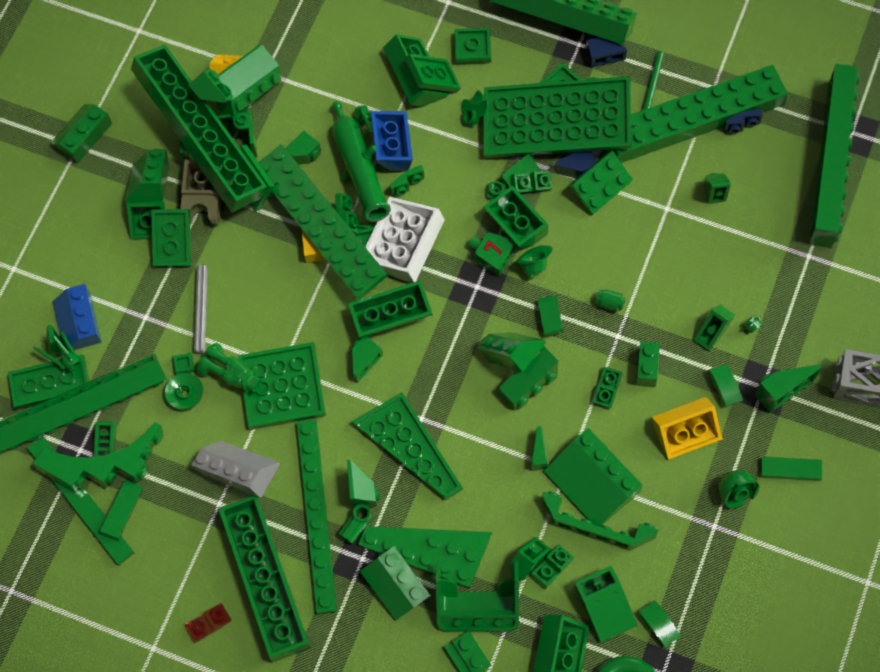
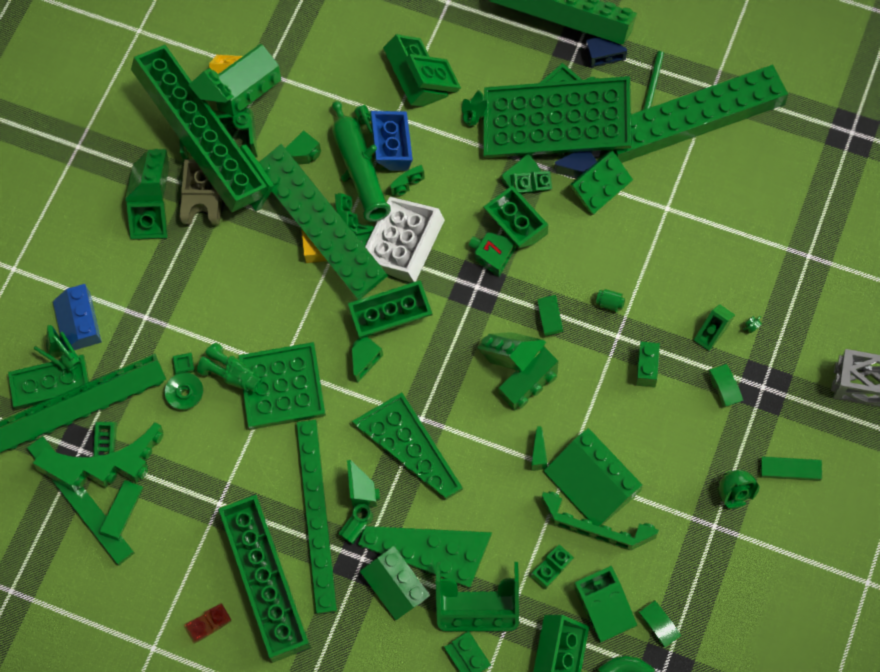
green slope [50,104,112,163] -> none
green plate [151,209,191,266] -> none
light grey slope [192,440,280,498] -> none
light grey axle [194,265,208,354] -> none
green plate [454,28,491,63] -> none
green plate [487,181,506,199] -> none
green slope [508,537,551,581] -> none
green piece [516,245,553,278] -> none
green slope [593,366,623,408] -> none
yellow slope [652,397,723,460] -> none
green slope [704,173,731,204] -> none
dark blue slope [724,109,763,134] -> none
green slope [755,364,822,413] -> none
green brick [809,63,860,248] -> none

